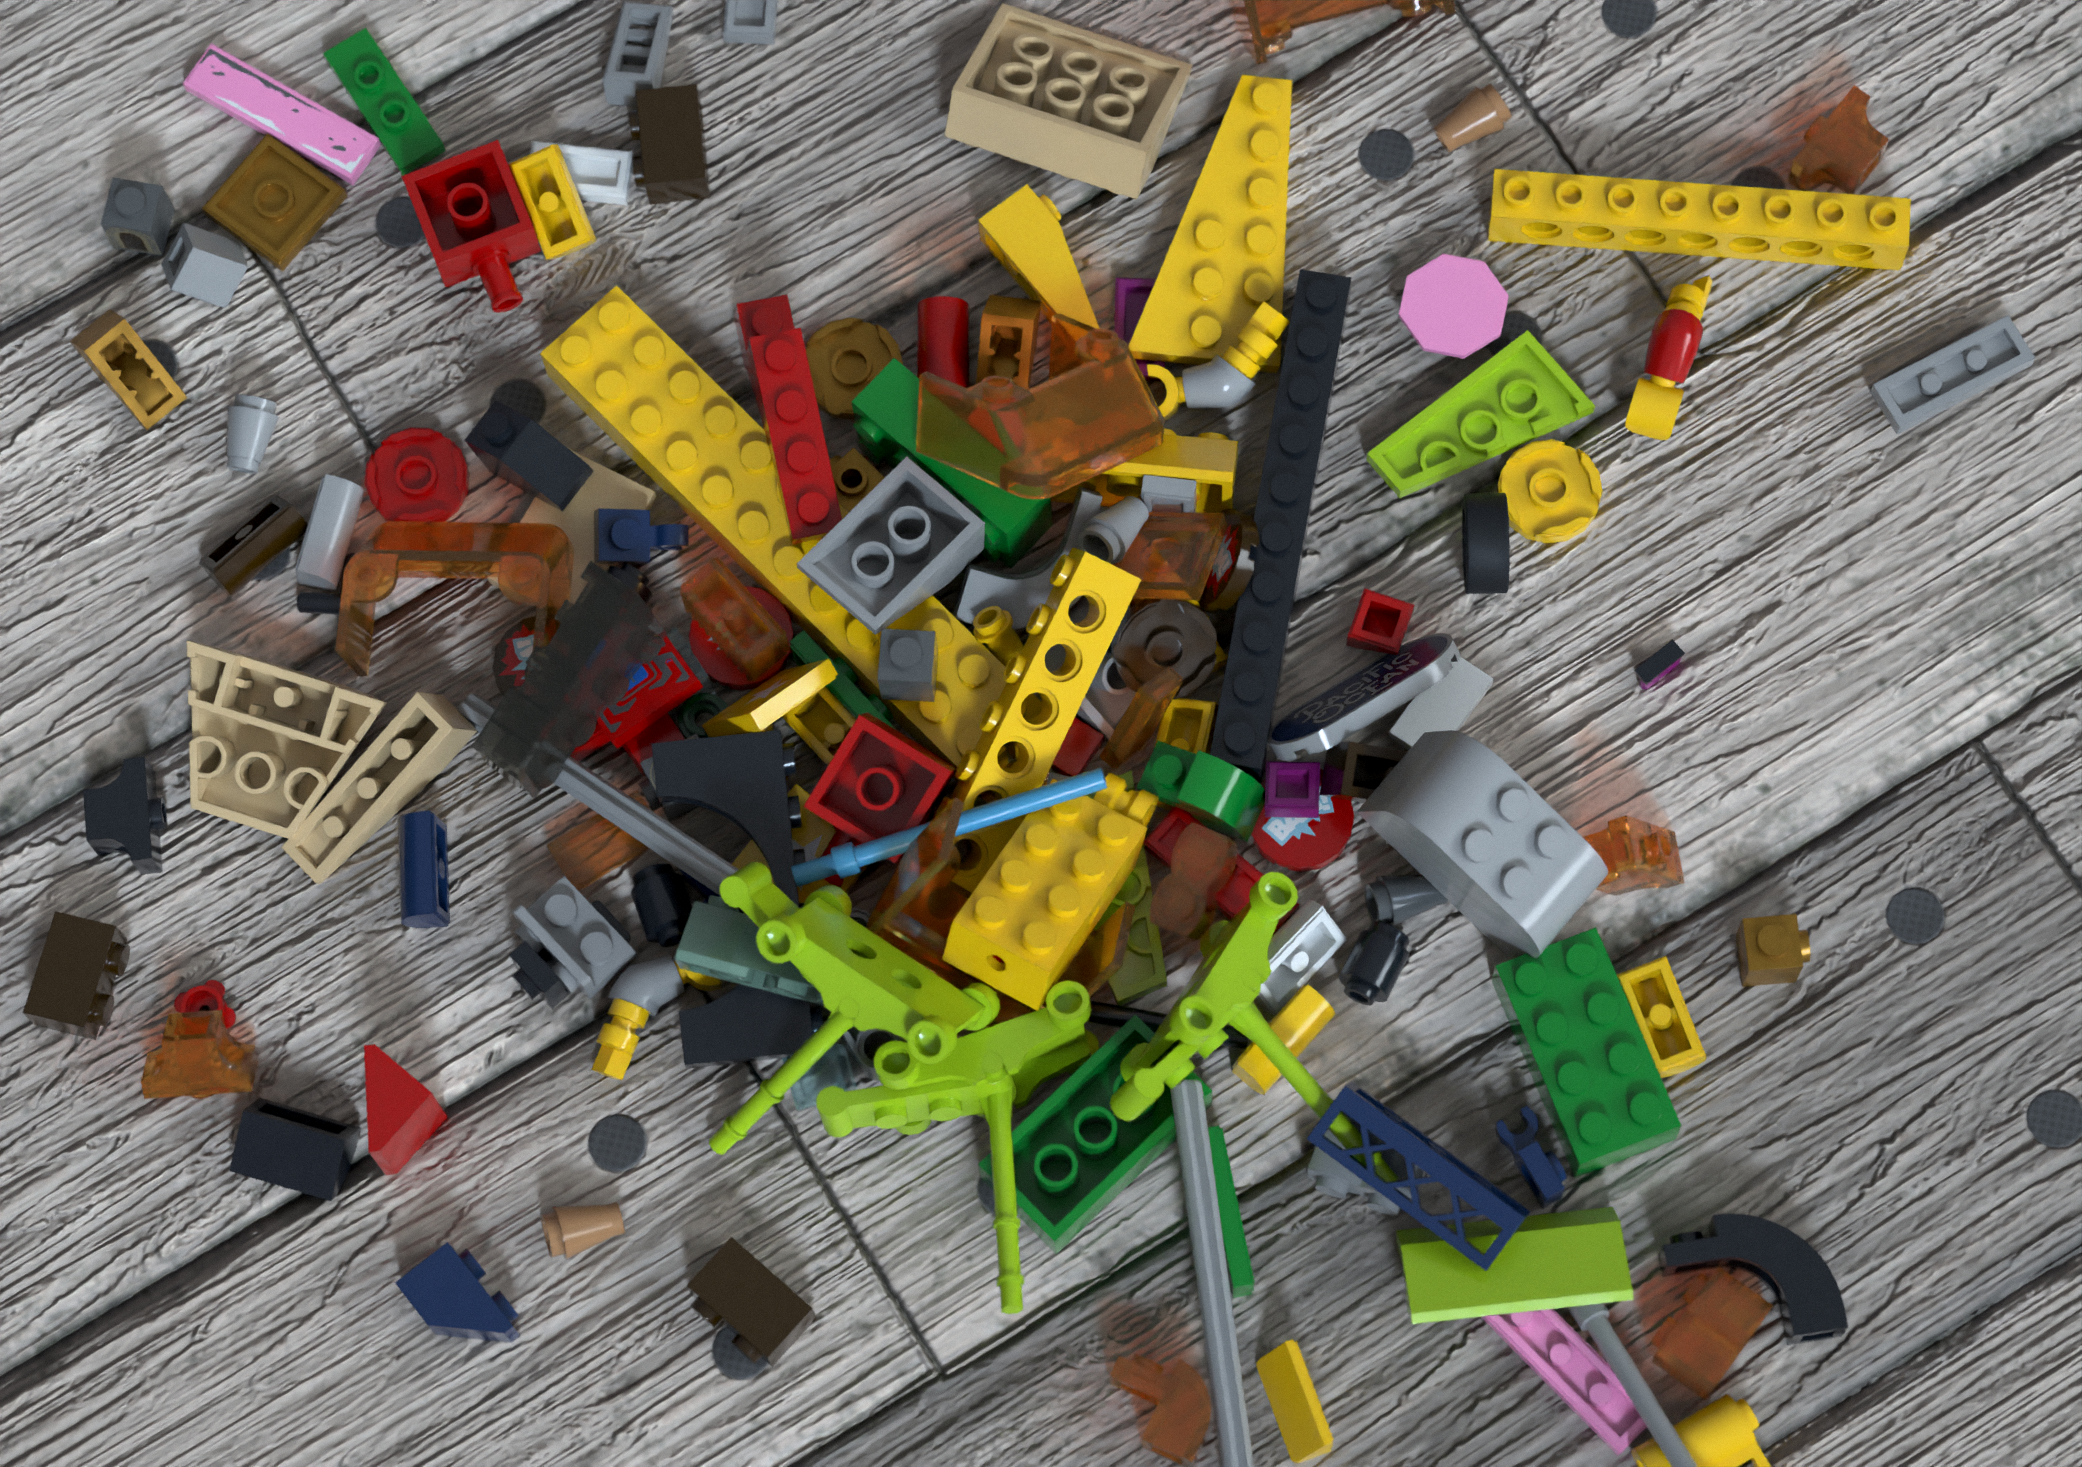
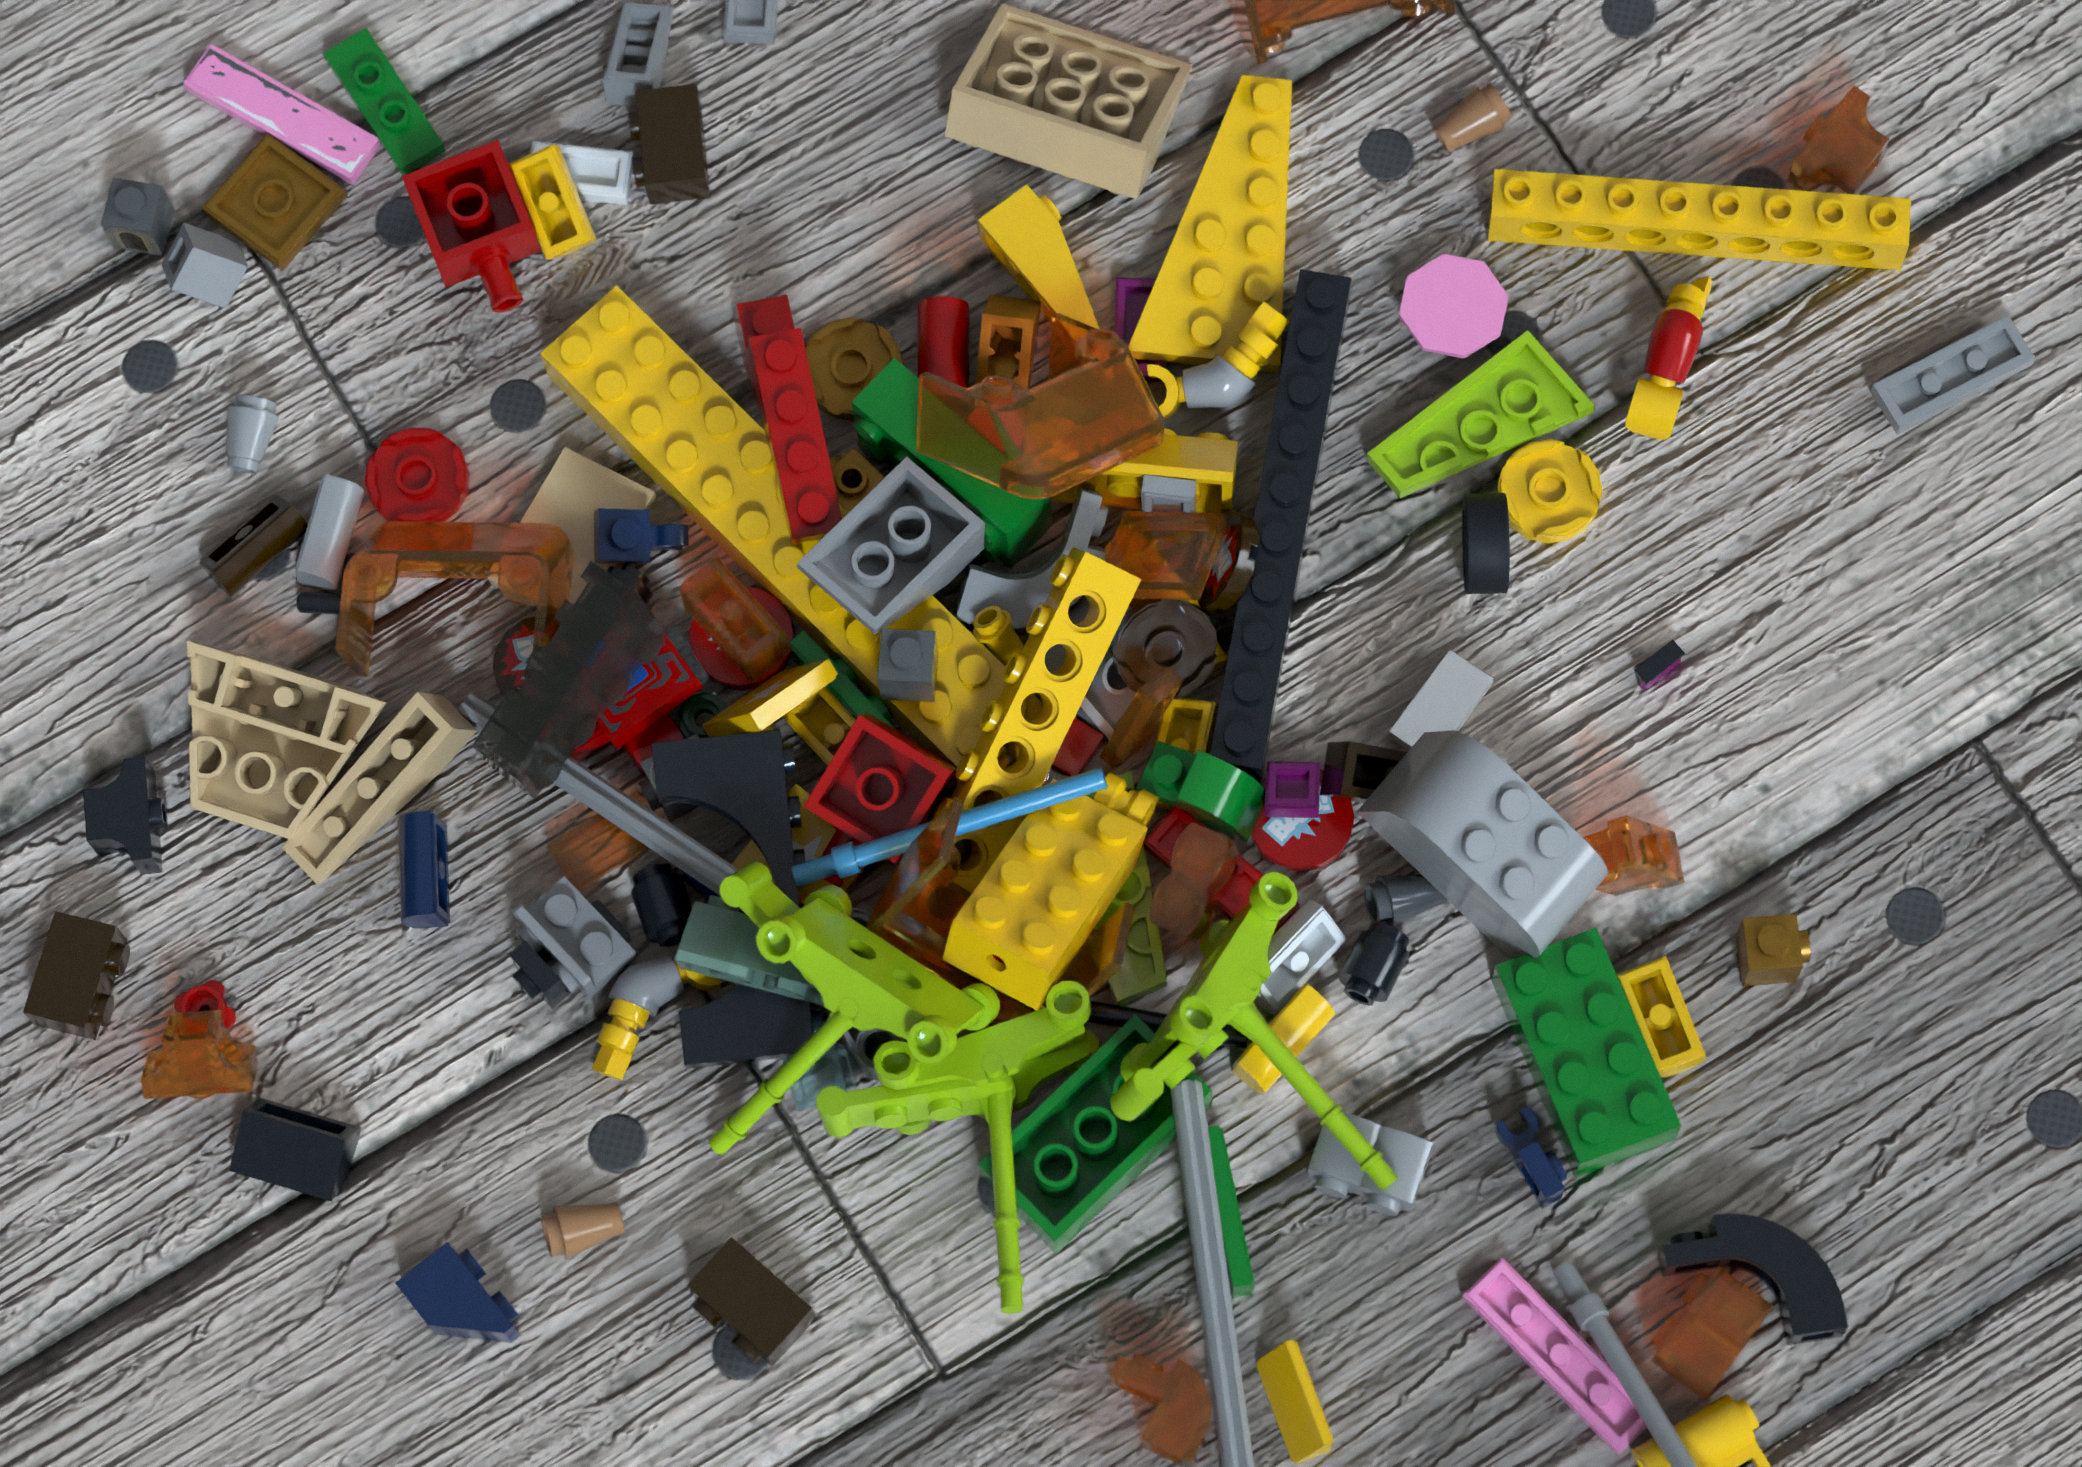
pearl gold arch [70,309,187,430] -> none
red slope [364,1044,448,1175] -> none
black slope [464,400,594,512] -> none
light grey cone [1077,496,1149,564] -> none
tile [1268,633,1460,761] -> none
dark blue fence [1307,1081,1530,1271] -> none
red slope [1346,588,1414,655] -> none
lime slope [1396,1207,1634,1324] -> none

